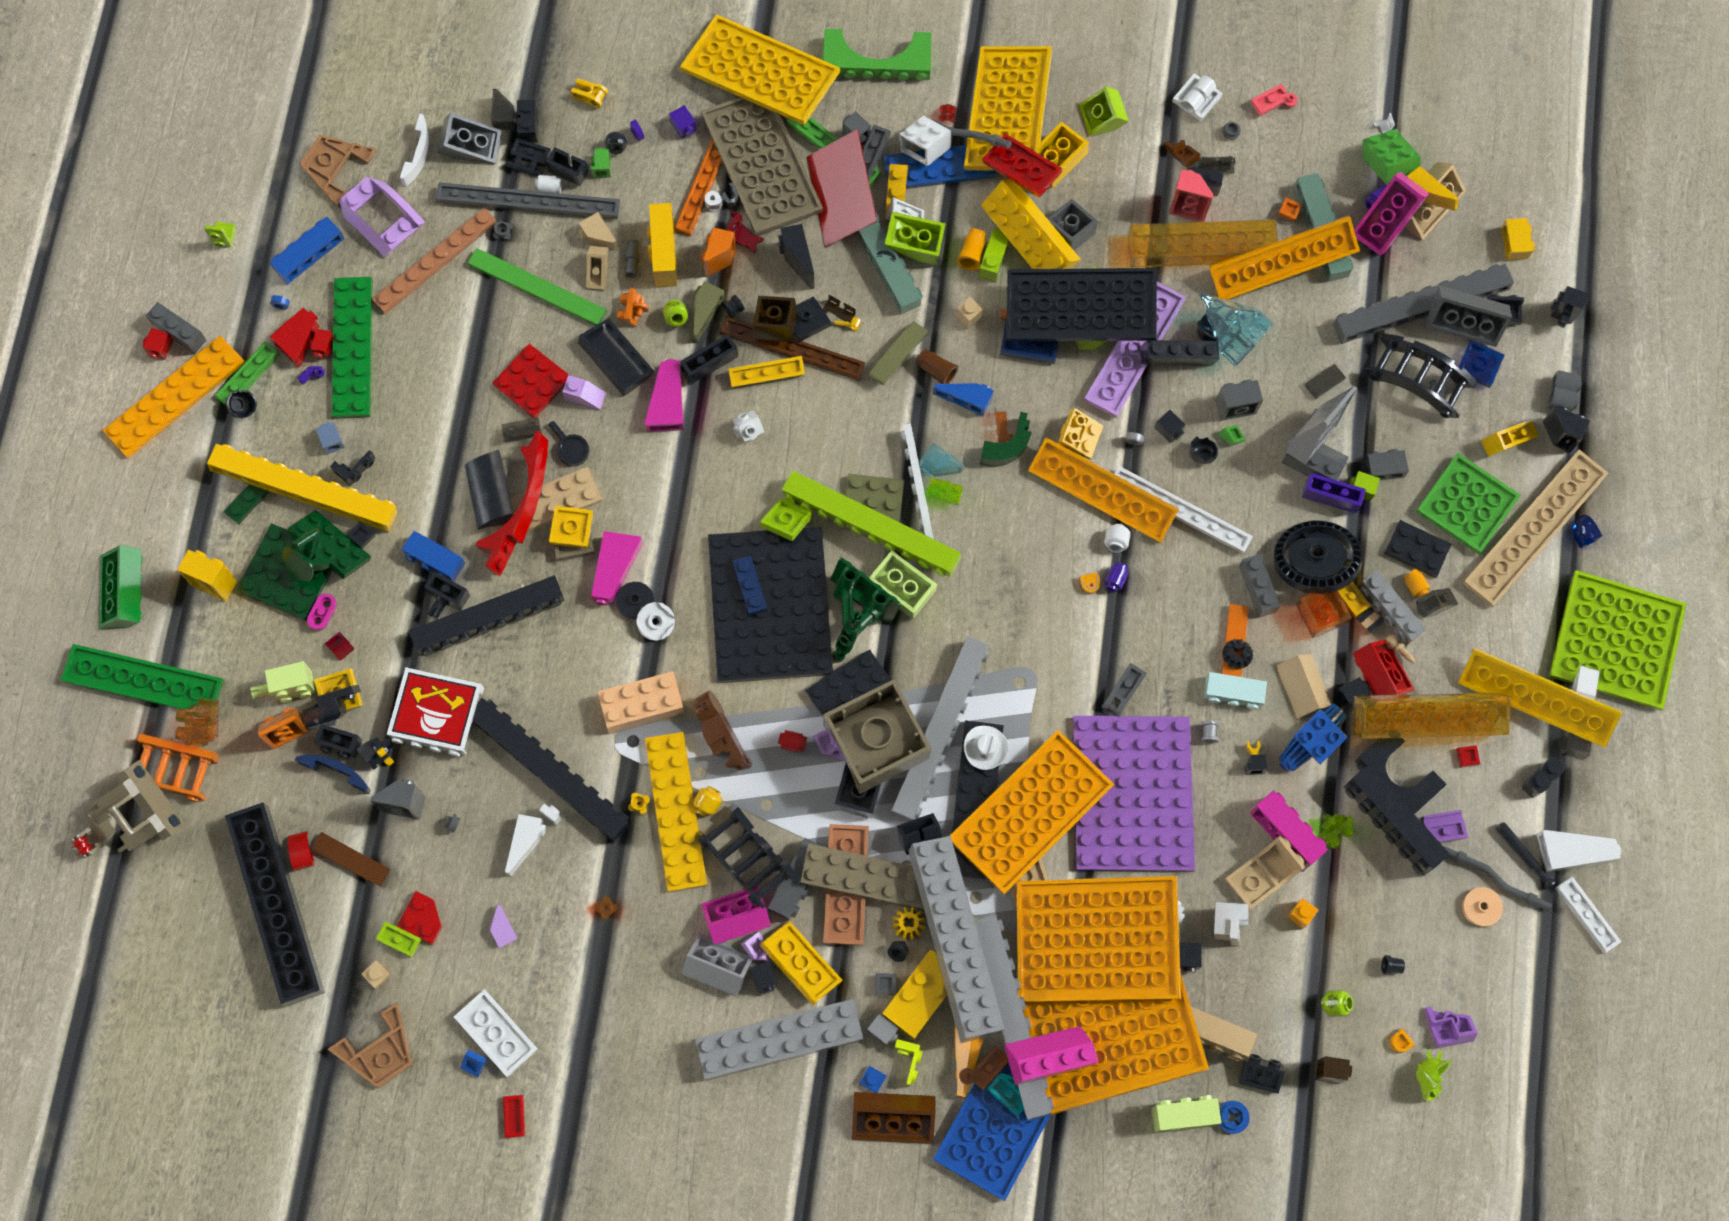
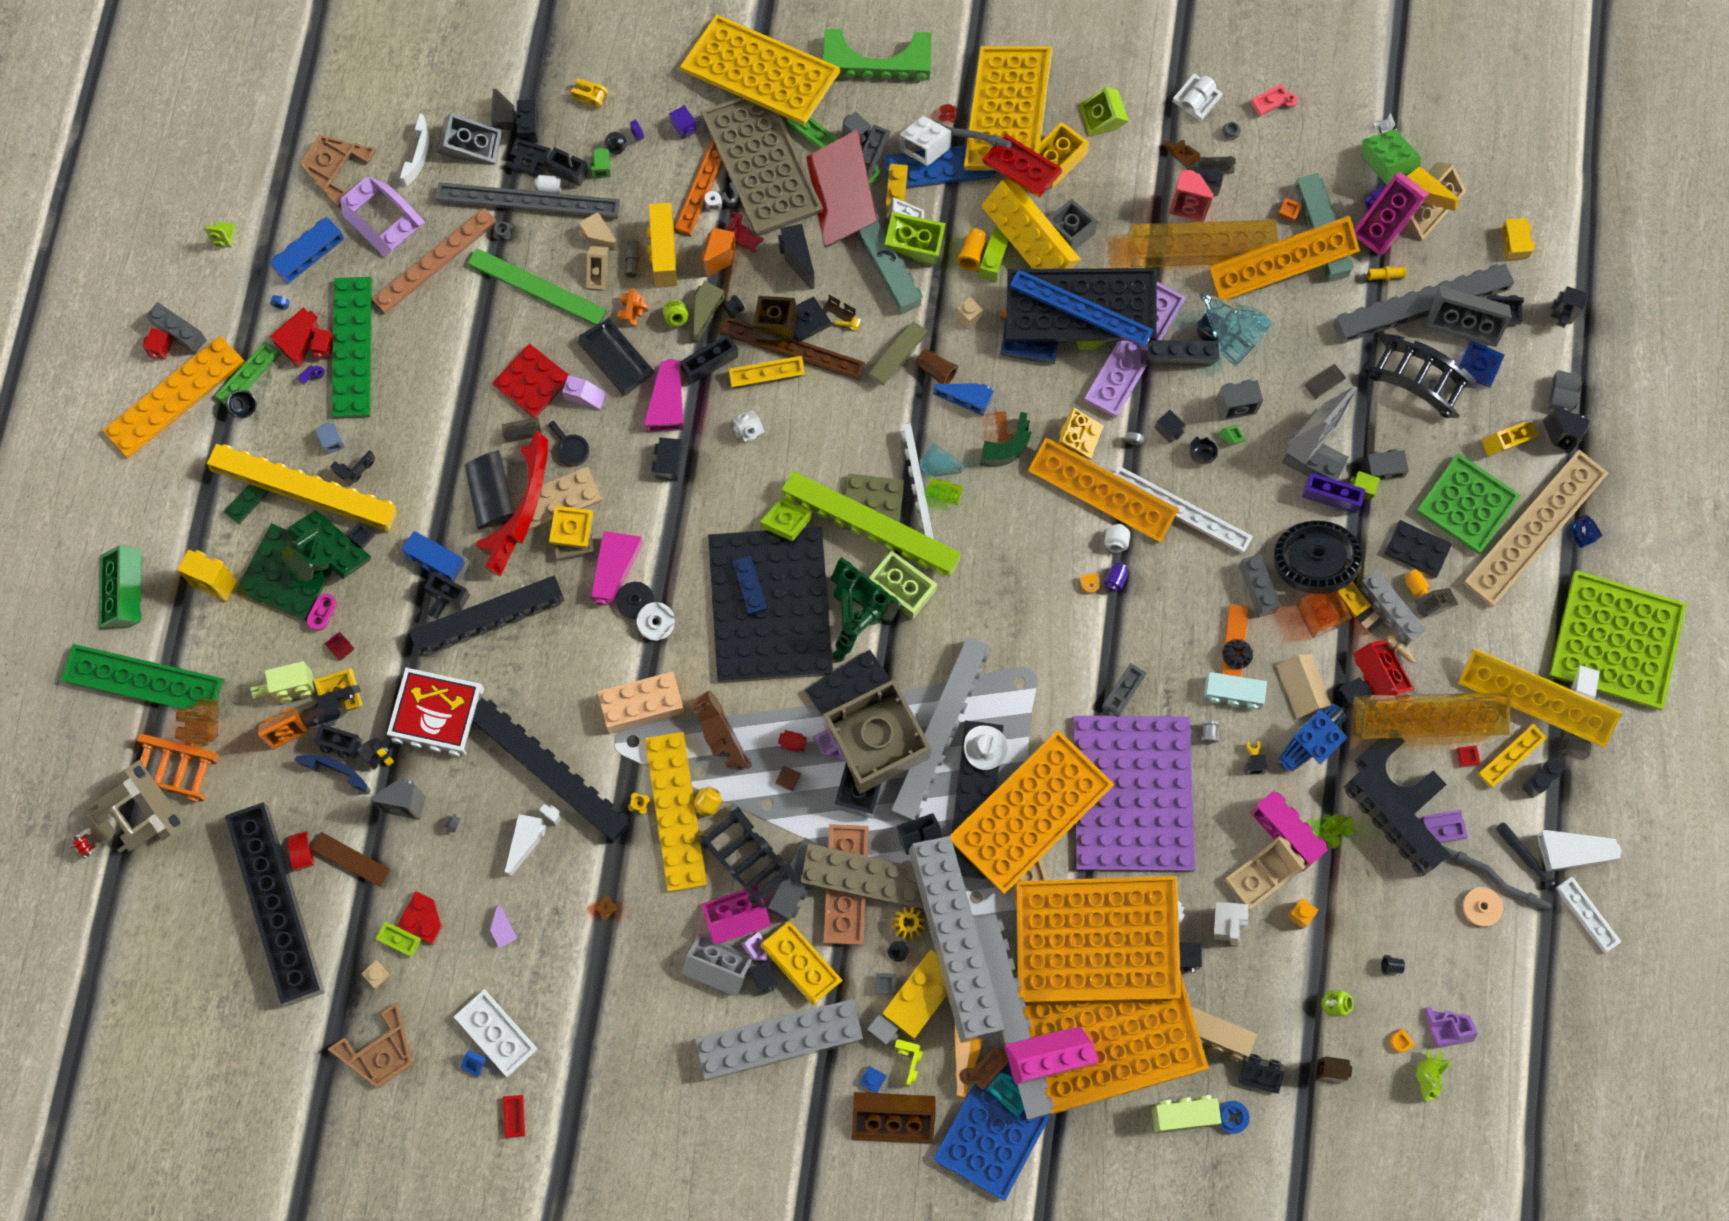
none -> black brick [652,437,683,481]
none -> reddish brown tile [775,765,801,792]
none -> blue plate [1010,269,1153,348]
none -> yellow pin [1367,266,1406,281]
none -> yellow plate [1477,723,1547,789]

